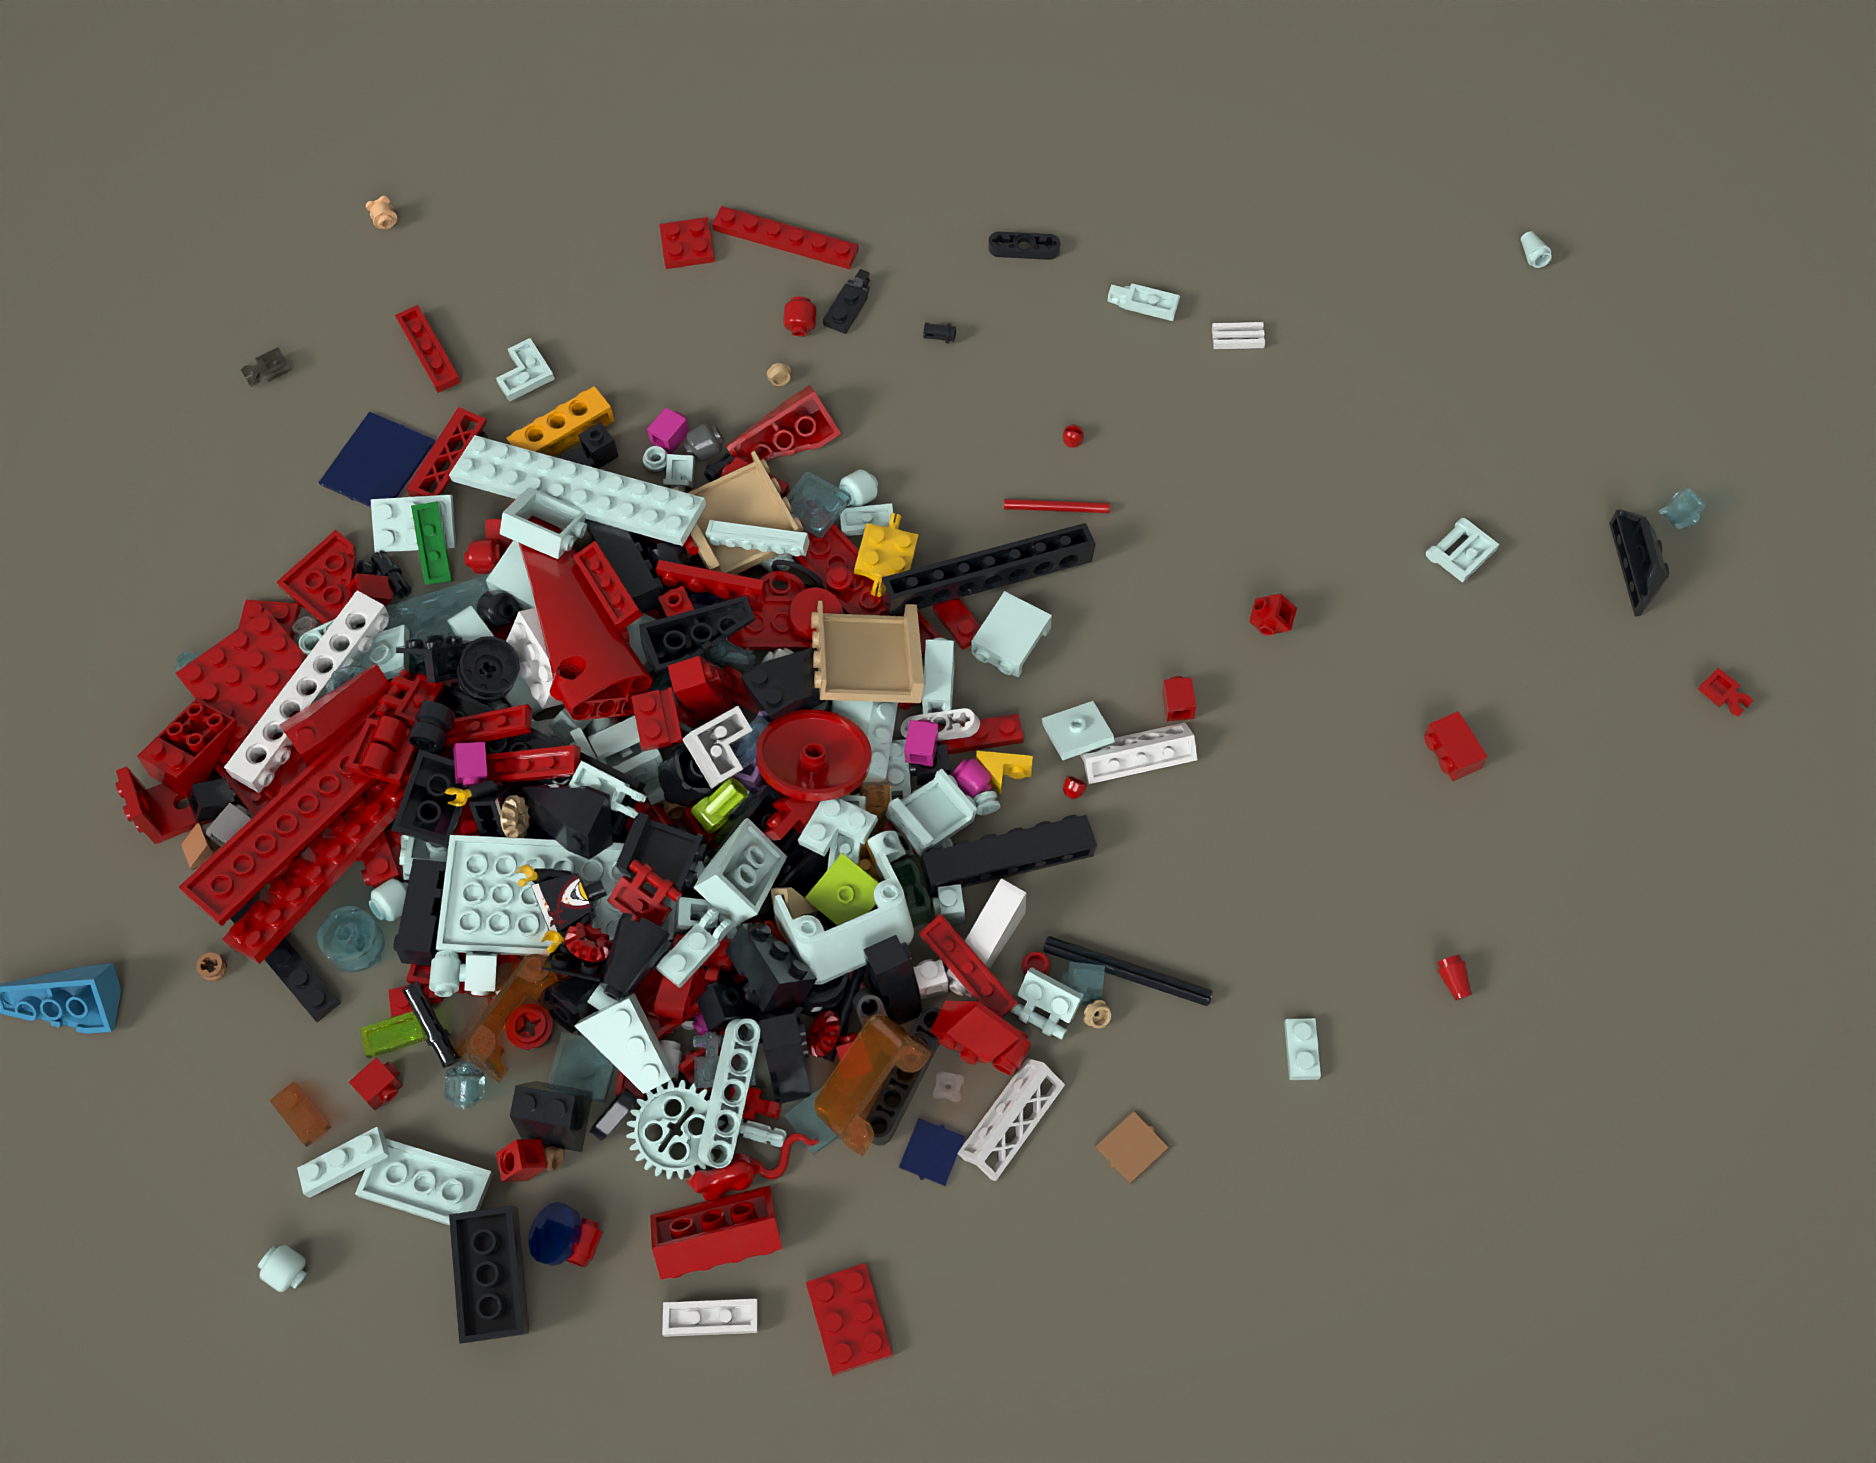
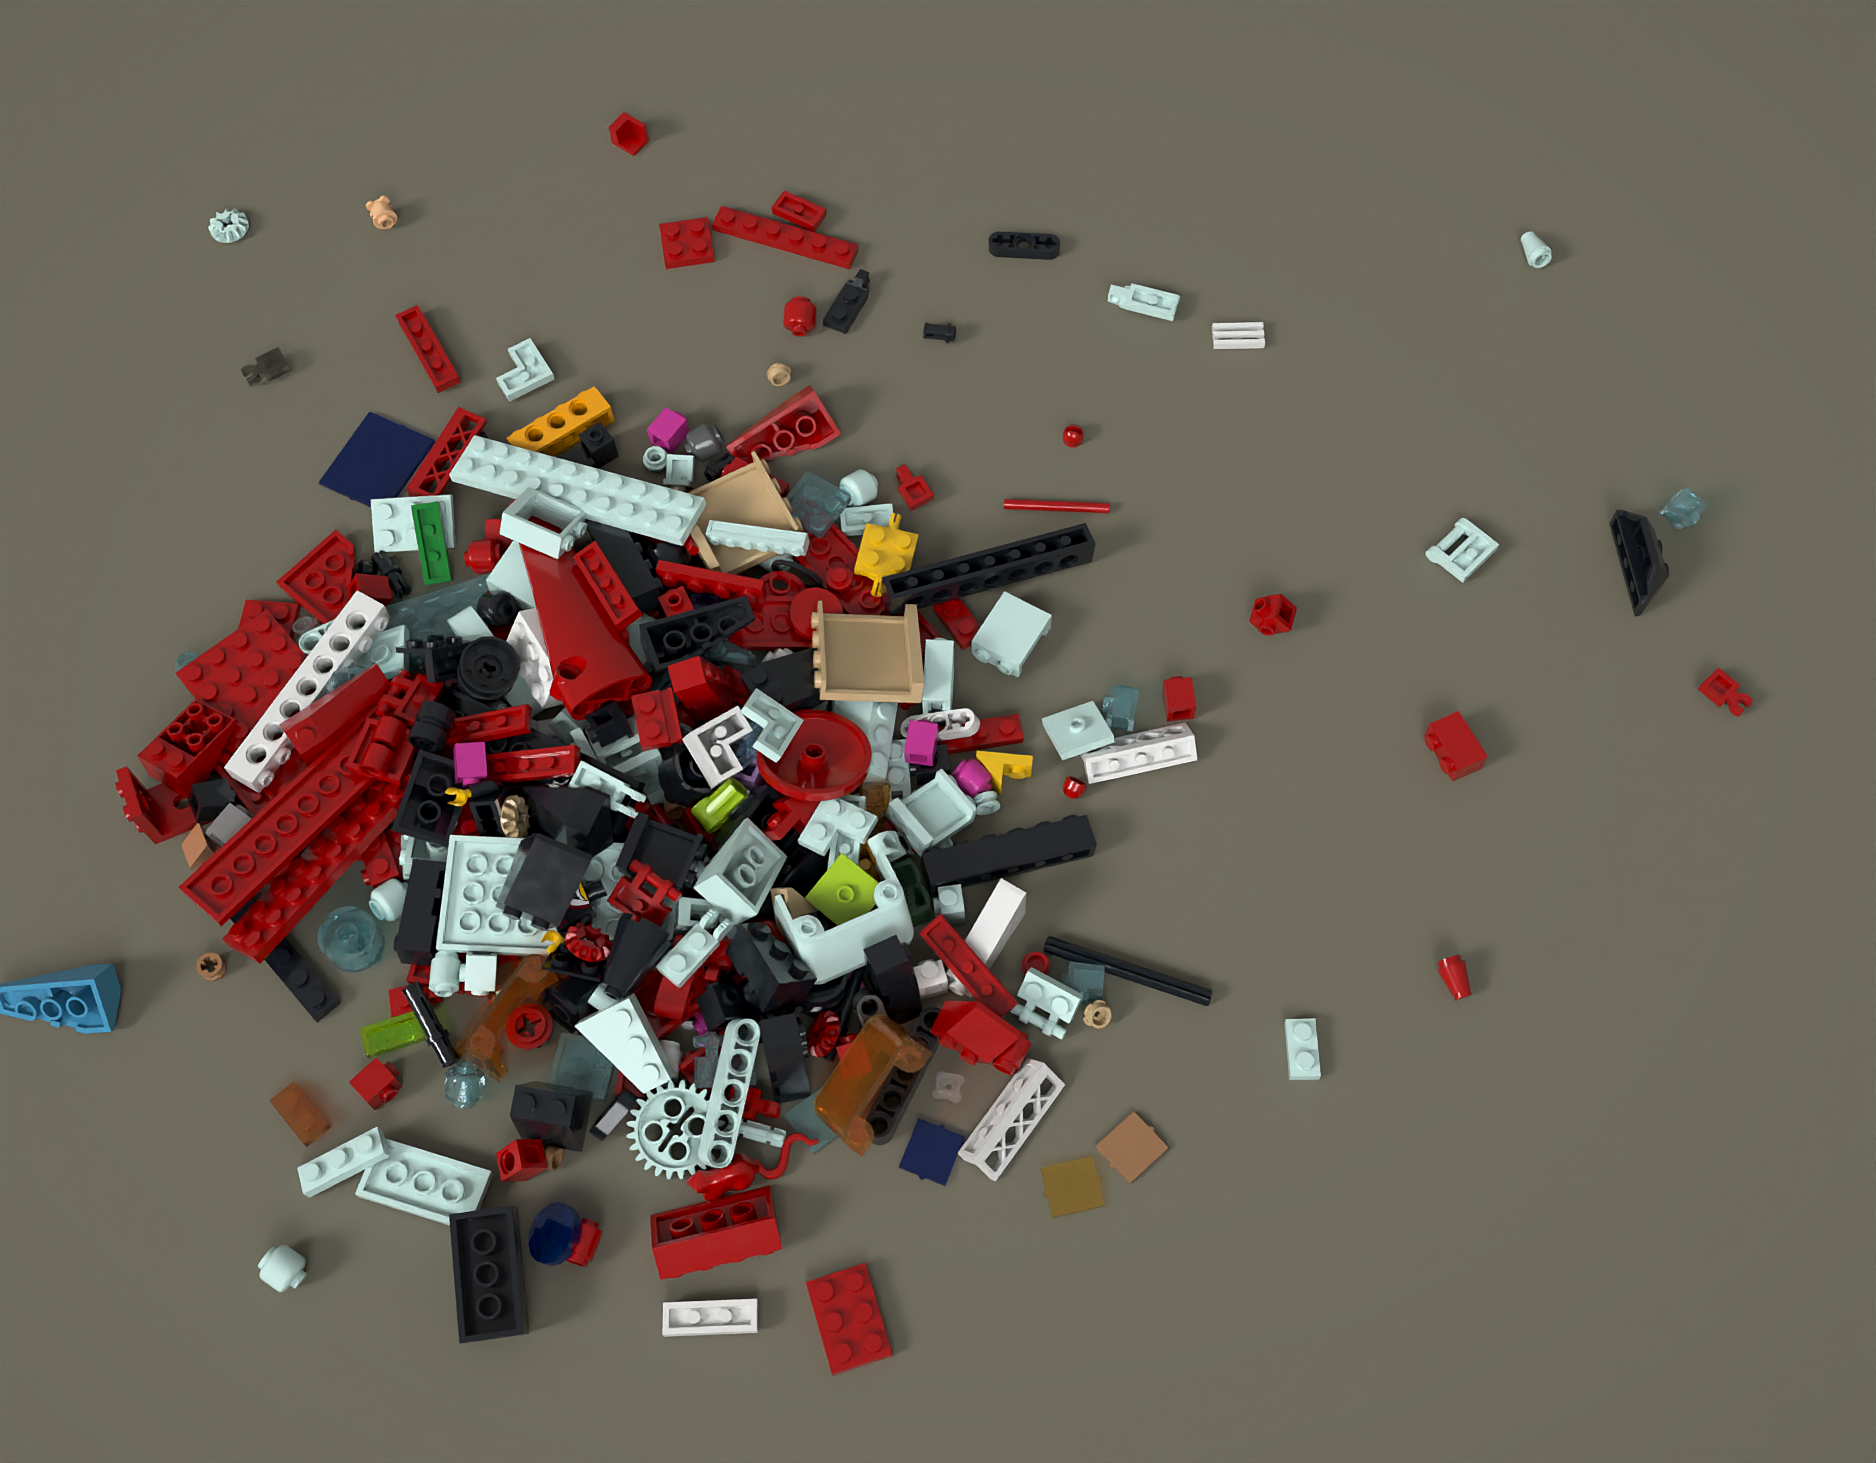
none -> light aqua gear [208,208,249,243]
none -> black slope [496,833,593,931]
none -> black brick [585,701,634,748]
none -> red panel [608,112,649,156]
none -> light aqua plate [740,688,804,763]
none -> red plate [771,190,827,232]
none -> red plate [896,464,934,511]
none -> clear yellow piece [1040,1156,1105,1218]
none -> clear light blue brick [1102,685,1139,731]

